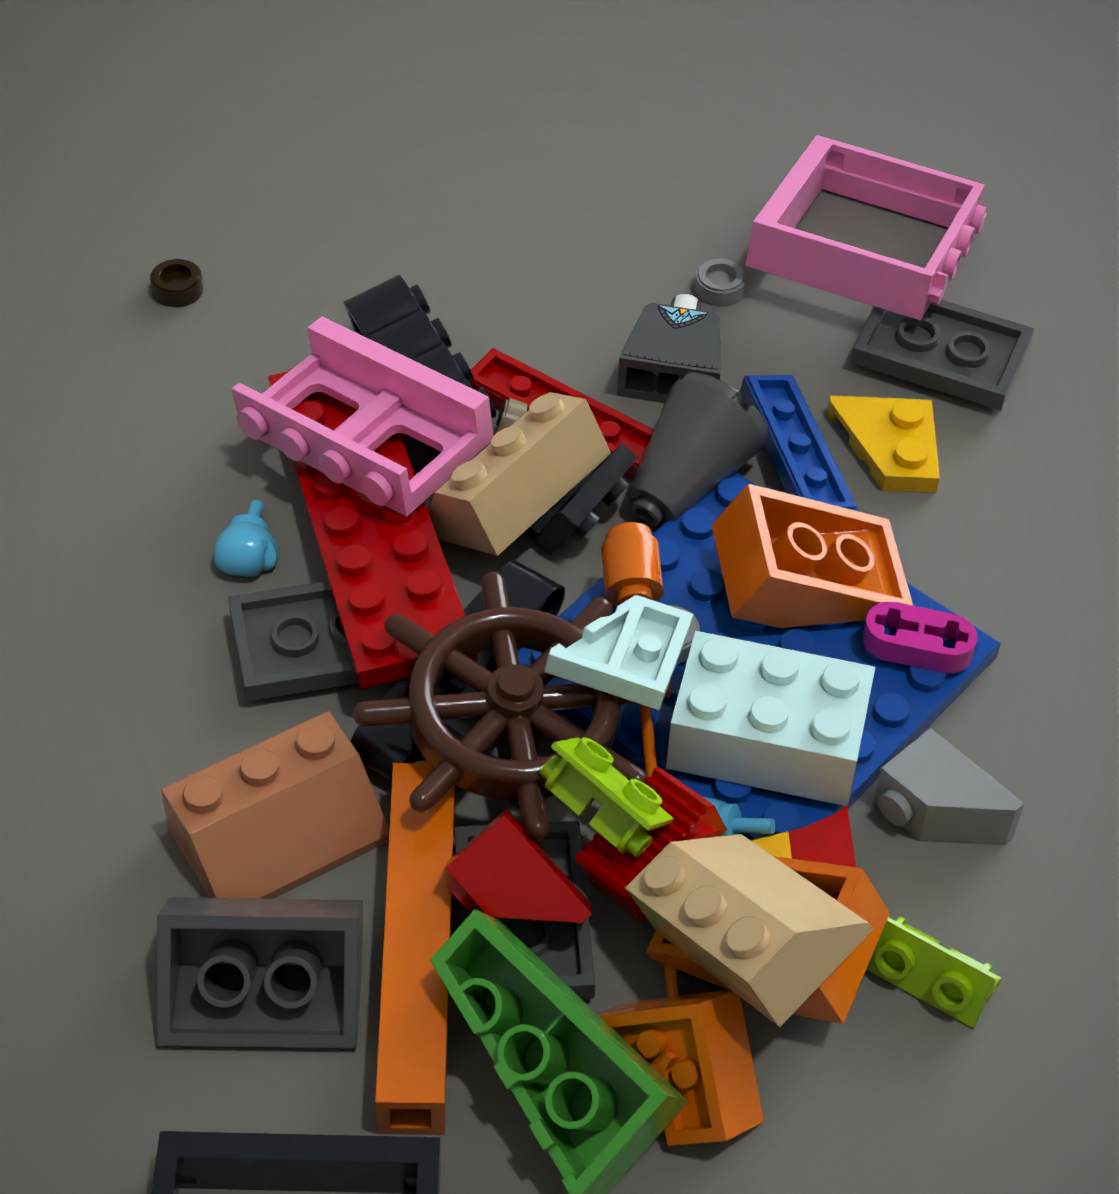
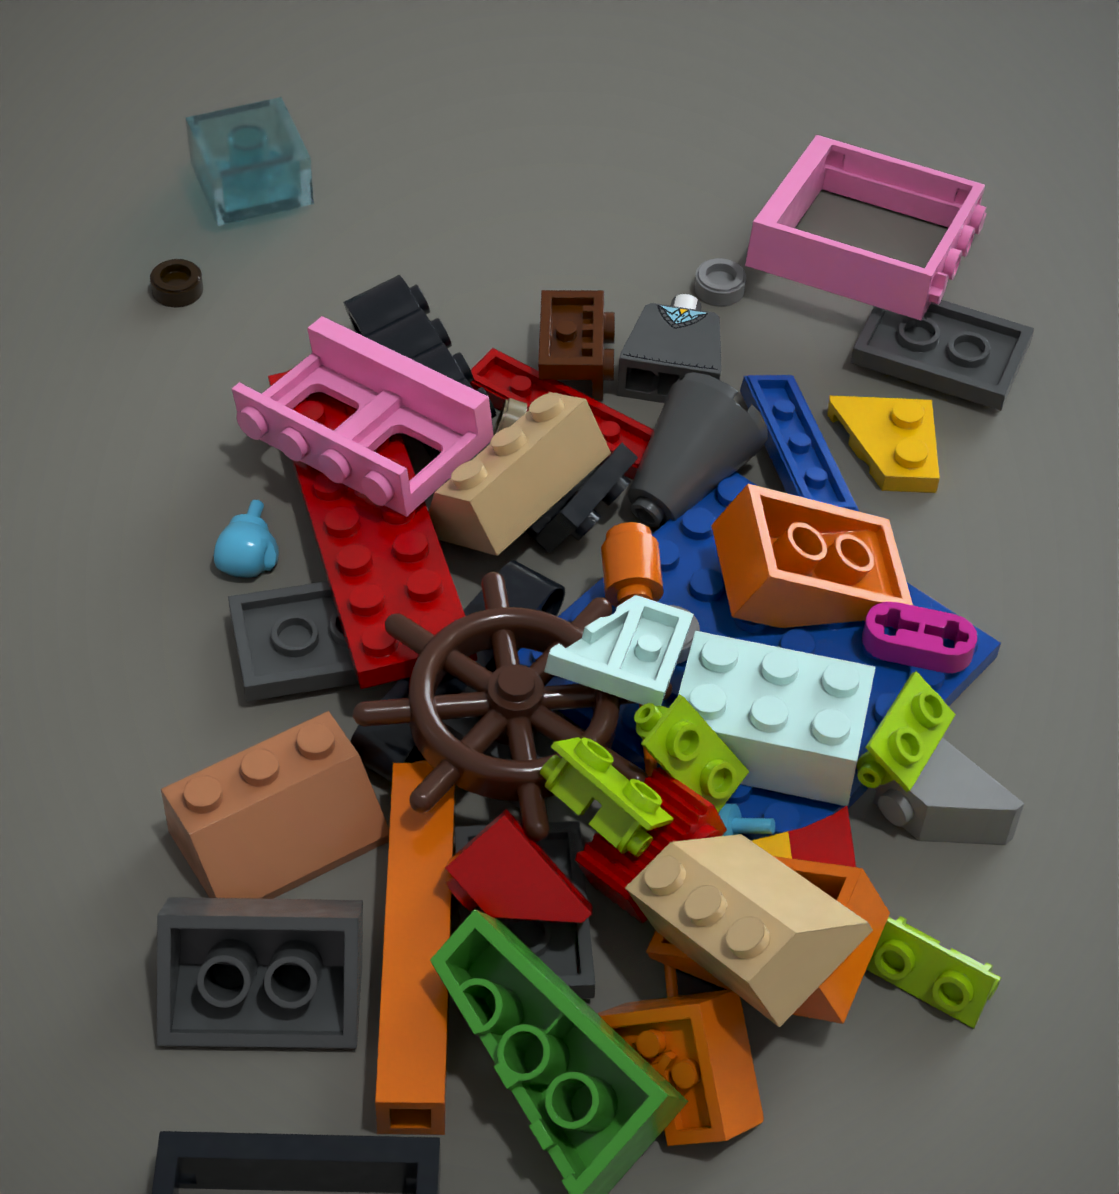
none -> clear light blue brick [185,97,314,226]
none -> reddish brown bracket [538,290,615,400]
none -> lime hinge [634,694,749,813]
none -> lime hinge [856,671,956,792]

